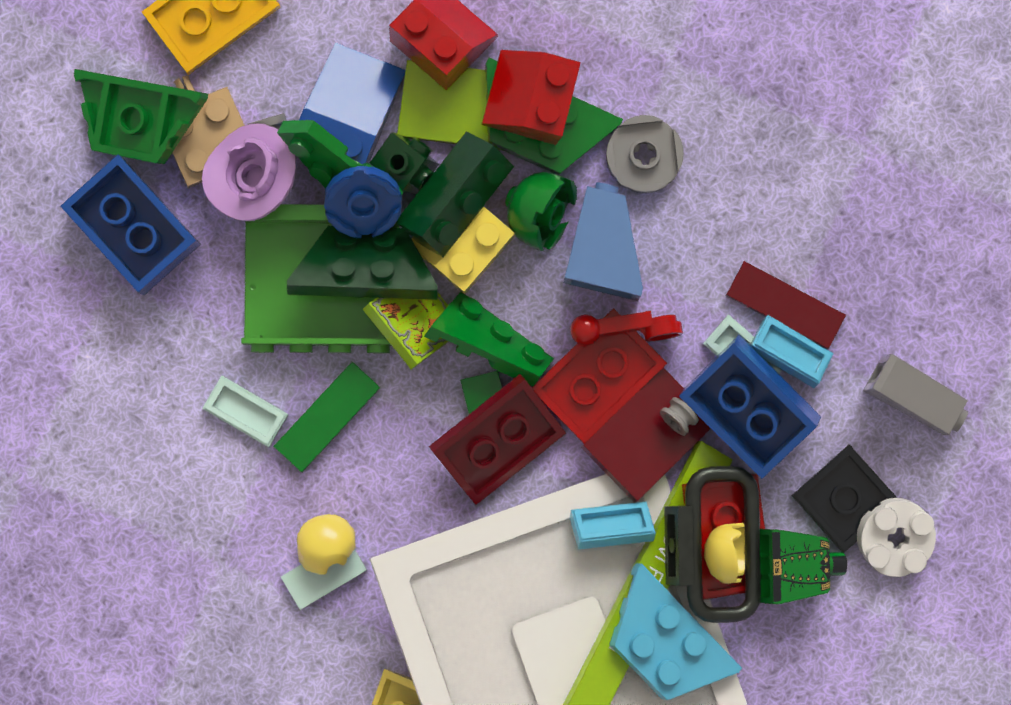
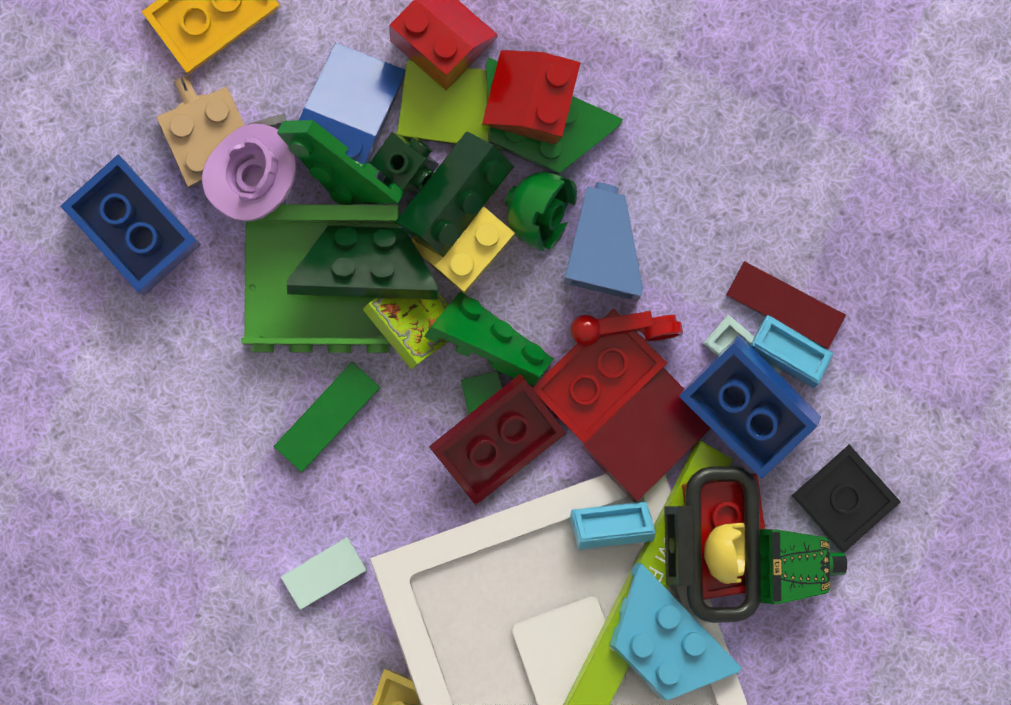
green wing [74,69,208,164] -> none
light aqua tile [202,375,289,447] -> none
light yellow hair [297,514,356,575] -> none
blue tile [324,166,402,238] -> none
light grey plate [606,115,684,193] -> none
light grey bush [660,397,699,436] -> none
white plate [857,498,936,577] -> none
light grey slope [863,354,968,435] -> none

